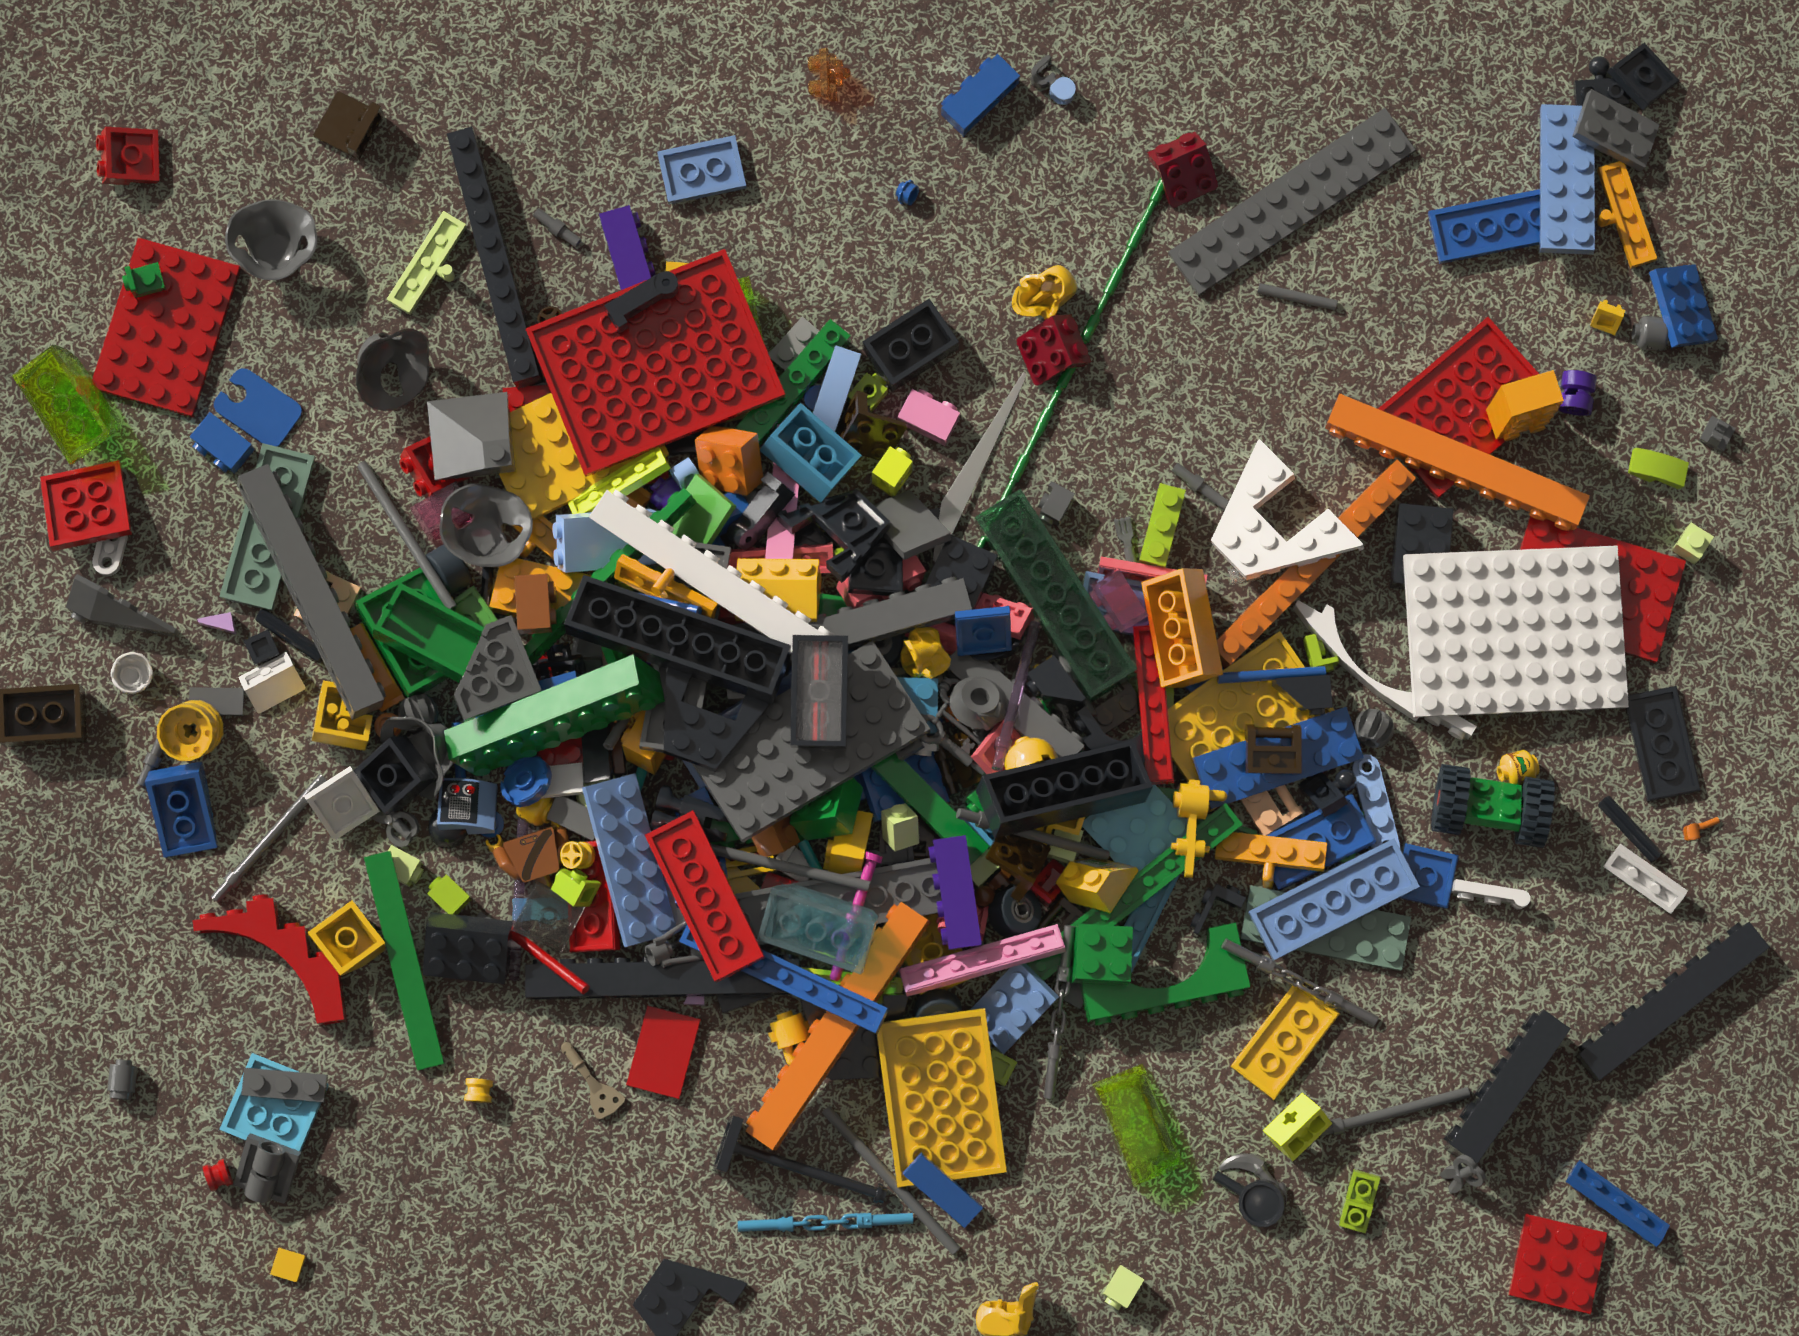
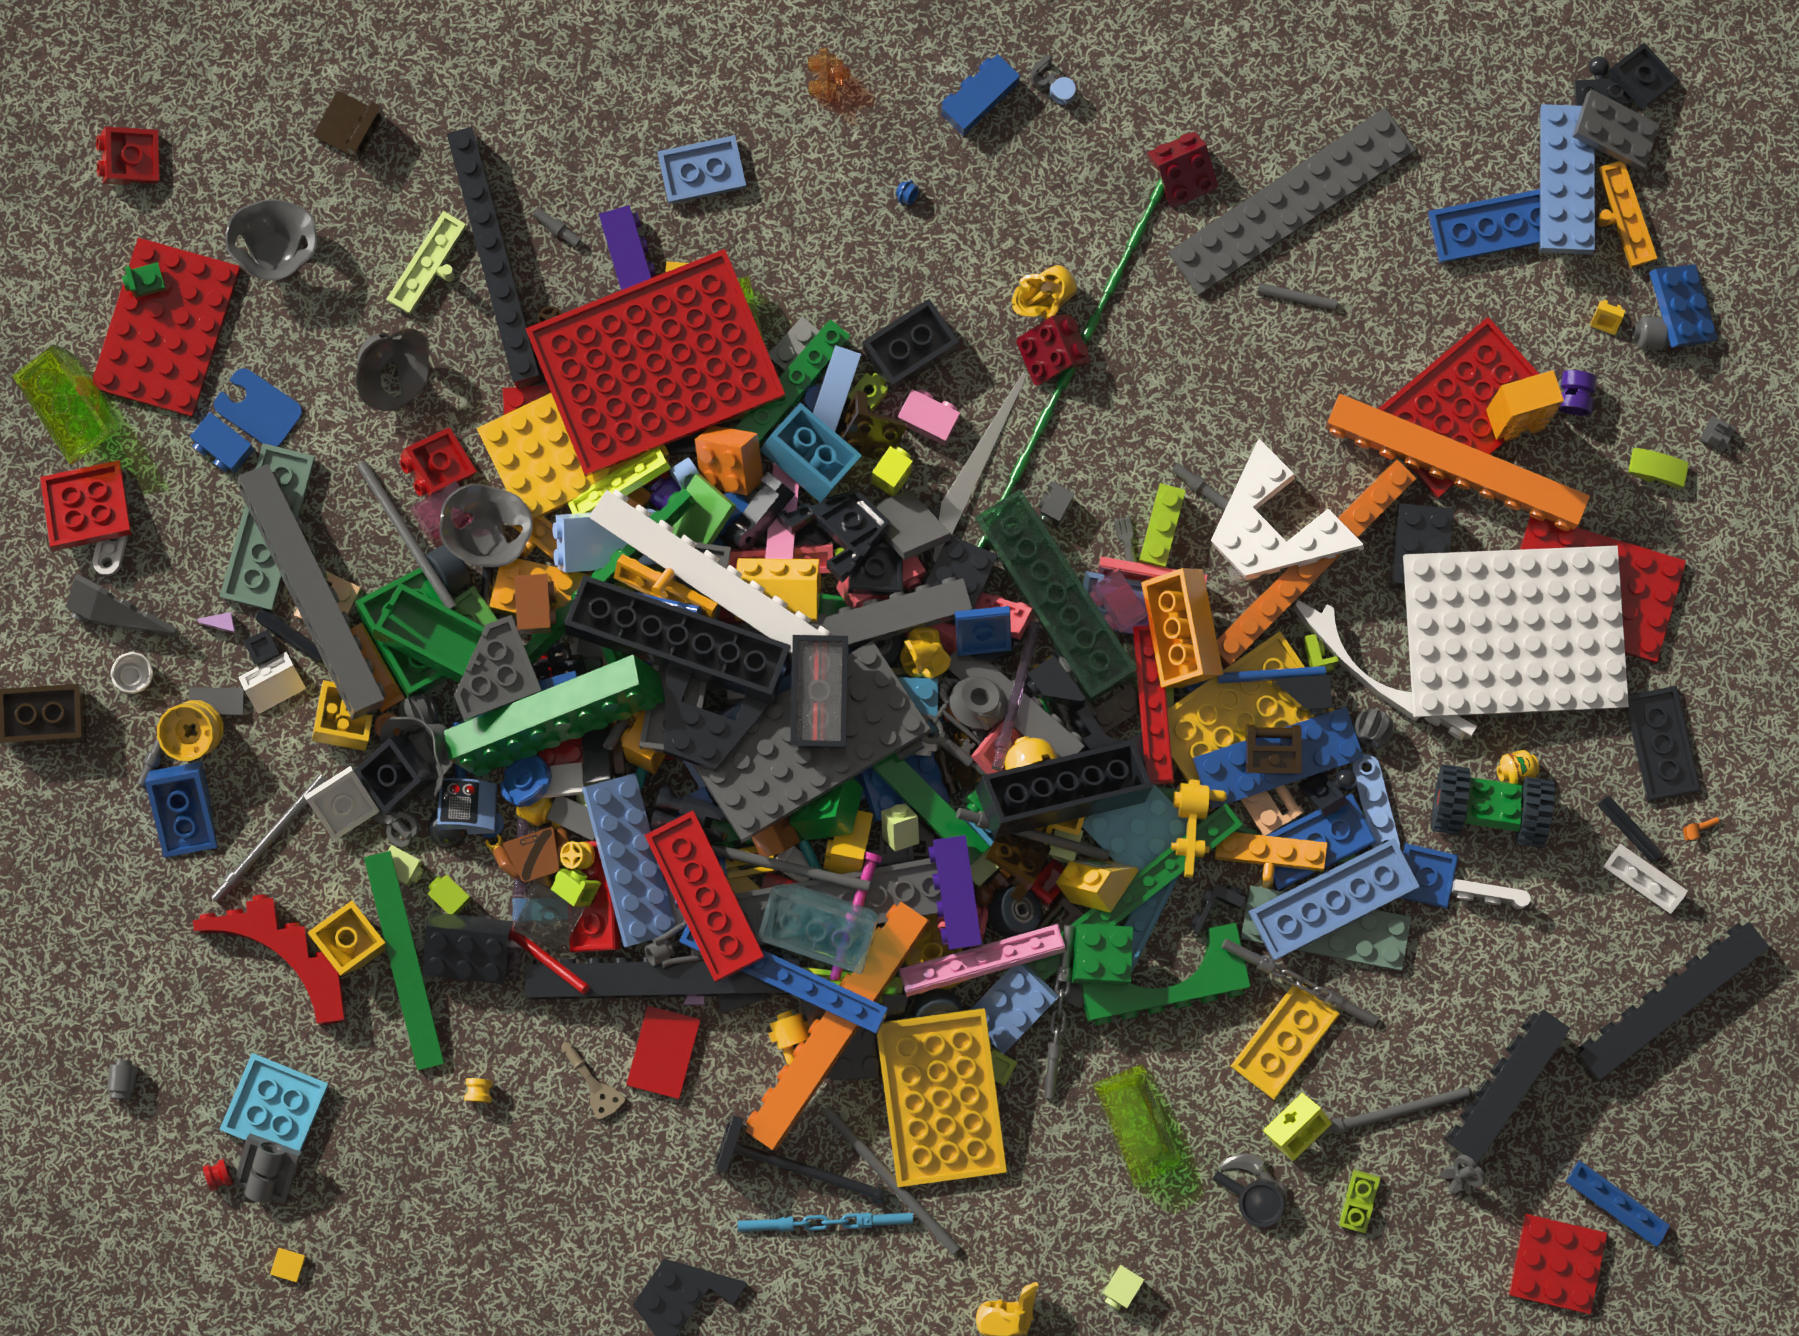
dark grey plate [241,1068,328,1103] -> none
dark grey slope [427,392,516,481] -> none
black leg [604,271,678,334] -> none
blue tile [903,1152,983,1228] -> none
yellowish green brick [1671,523,1714,565] -> none

